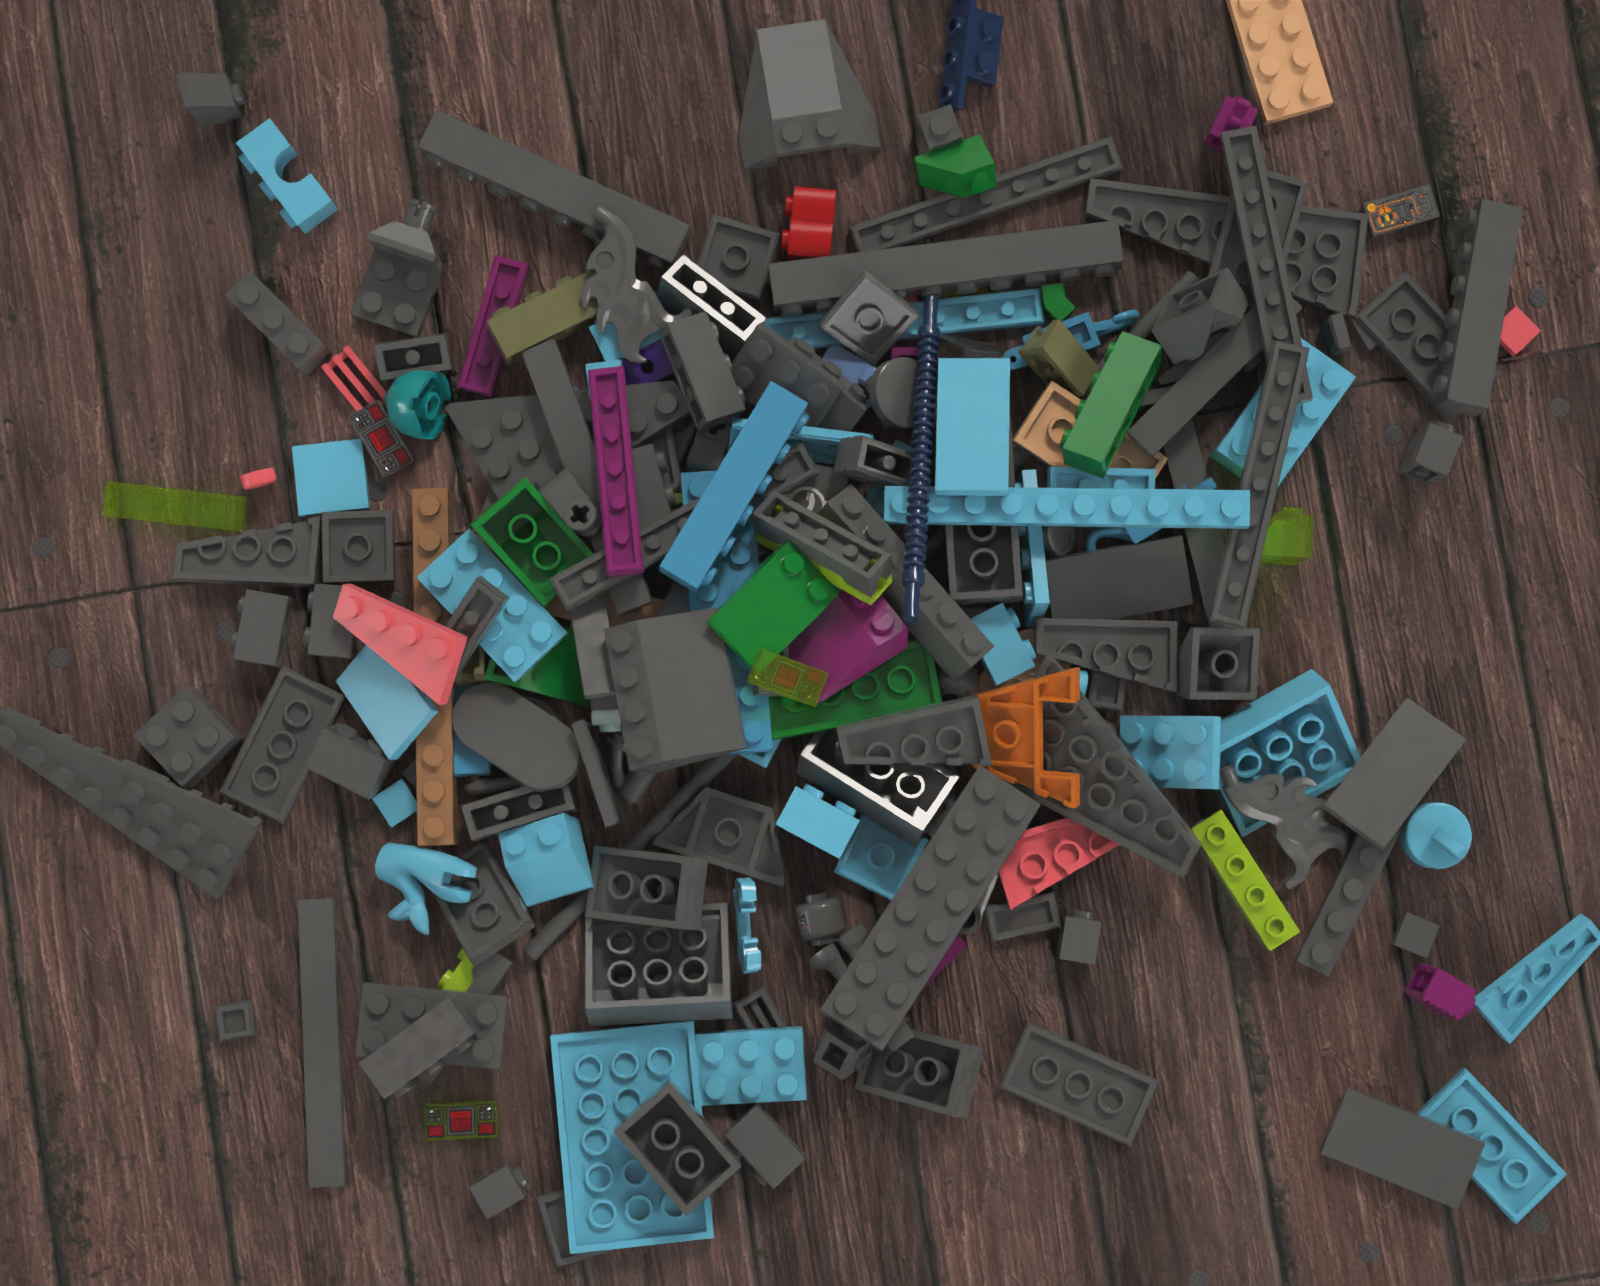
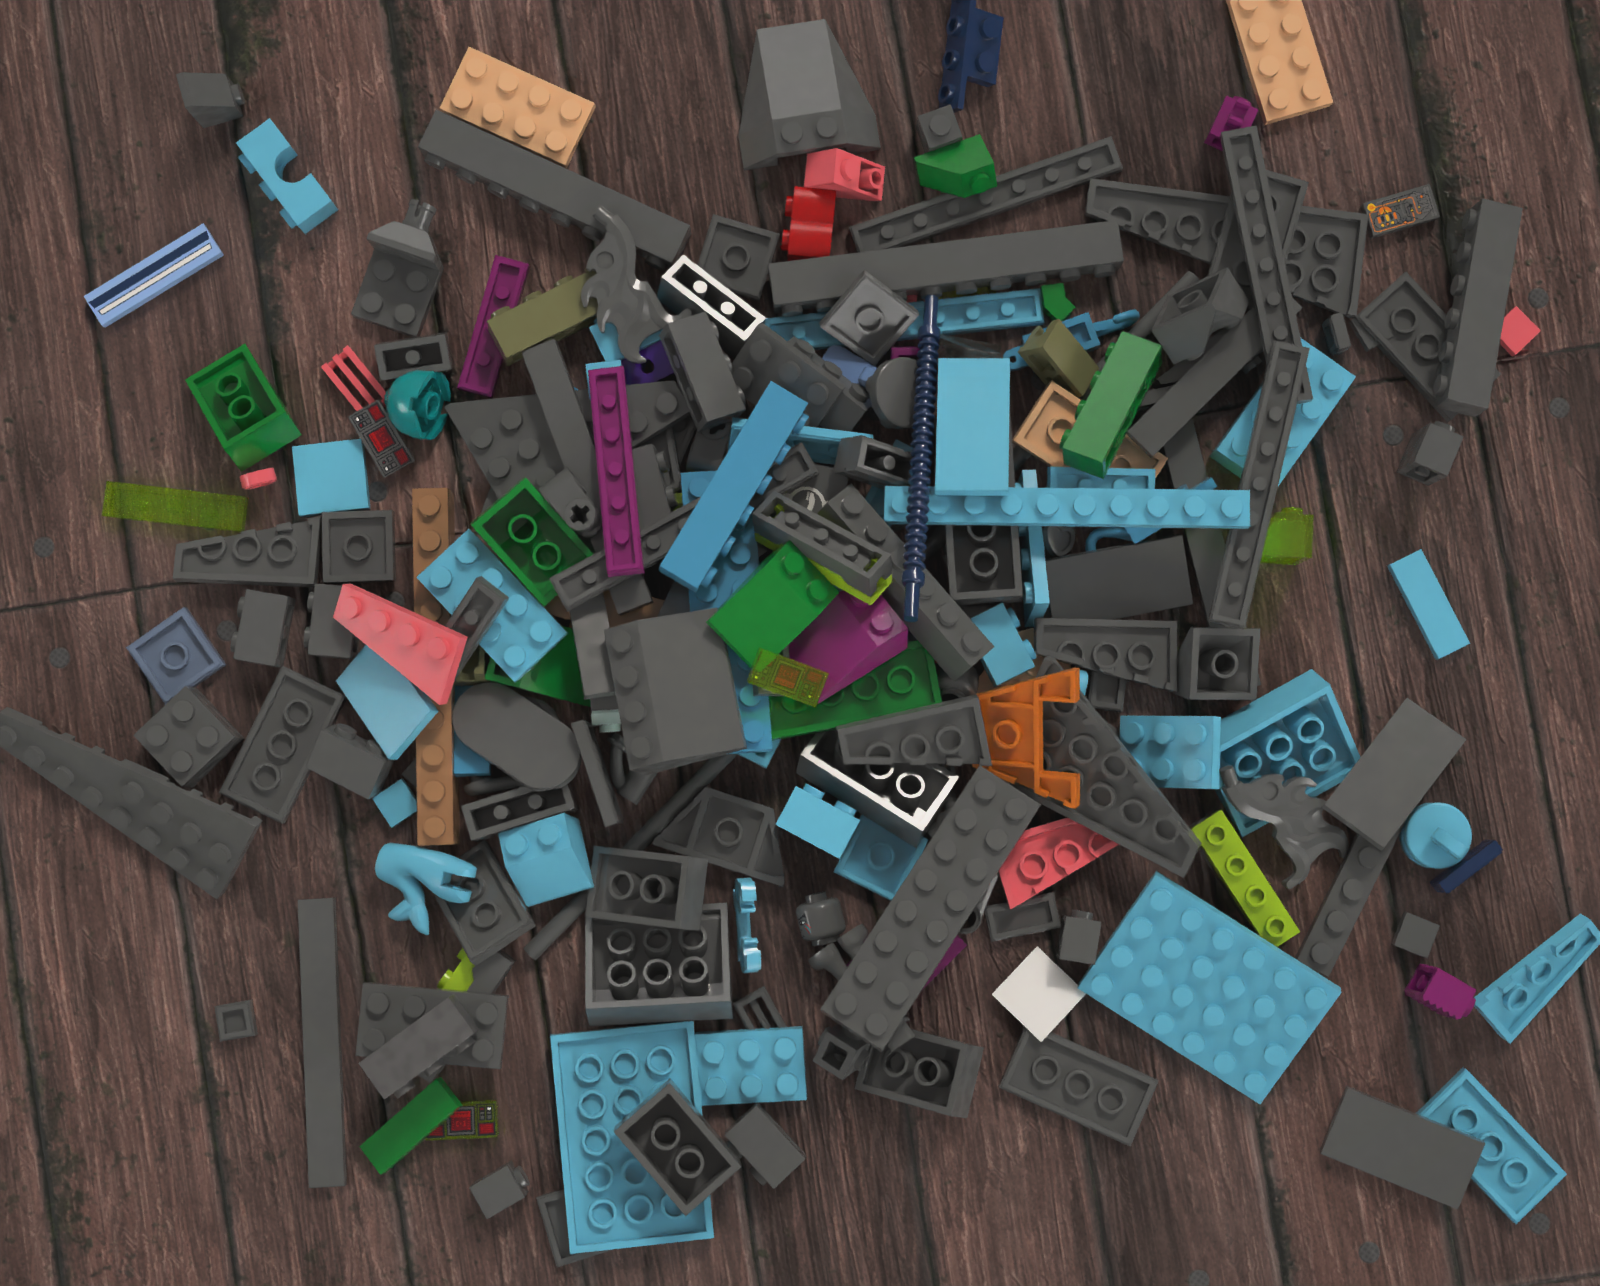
dark grey brick [225,271,333,377] -> none
none -> light blue tile [84,223,224,328]
none -> sand blue tile [126,607,227,705]
none -> green slope [185,344,302,472]
none -> green tile [359,1077,463,1175]
none -> light nougat plate [439,47,596,169]
none -> coral slope [804,148,885,201]
none -> white sticker [992,946,1086,1042]
none -> medium azure plate [1078,871,1342,1104]
none -> medium azure tile [1387,549,1470,660]
none -> dark blue tile [1430,839,1503,893]

